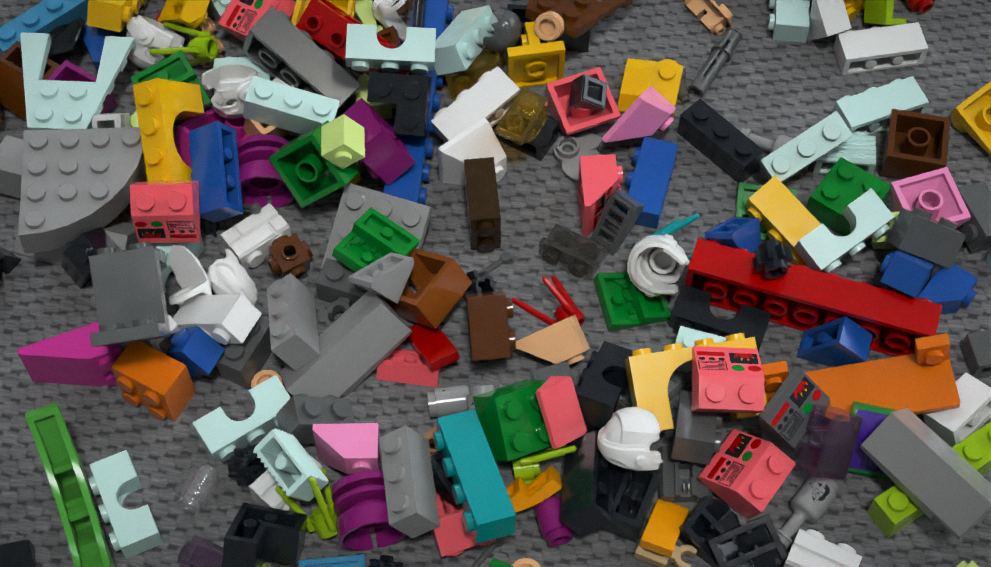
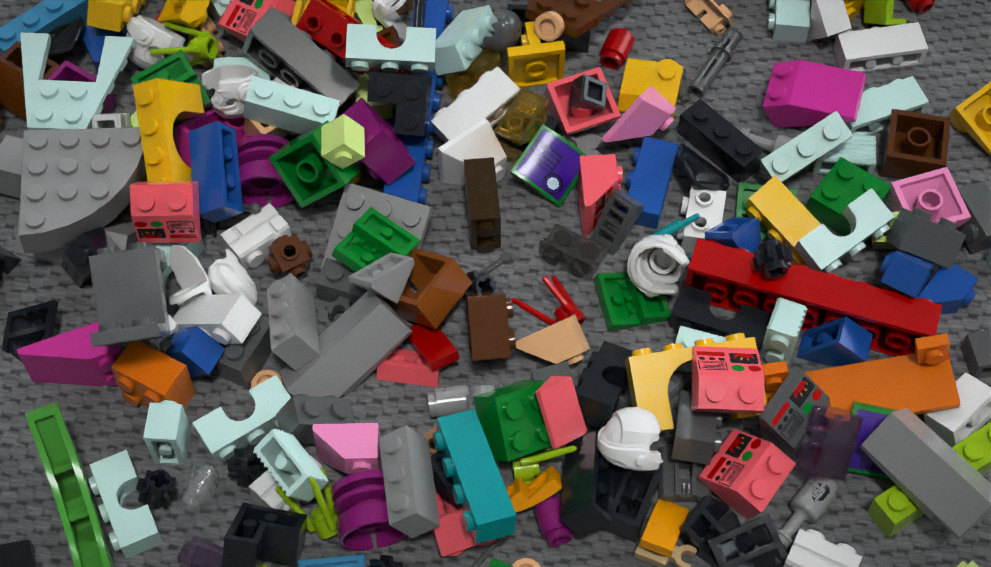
none -> black slope [2,300,58,362]
none -> black gear [136,469,178,510]
none -> light aqua brick [143,400,192,465]
none -> dark purple slope [510,124,587,208]
none -> red brick [599,28,635,70]
none -> white brick [676,186,727,251]
none -> black slope [678,143,730,191]
none -> light aqua brick [759,298,807,364]
none -> dark pink slope [762,60,866,128]

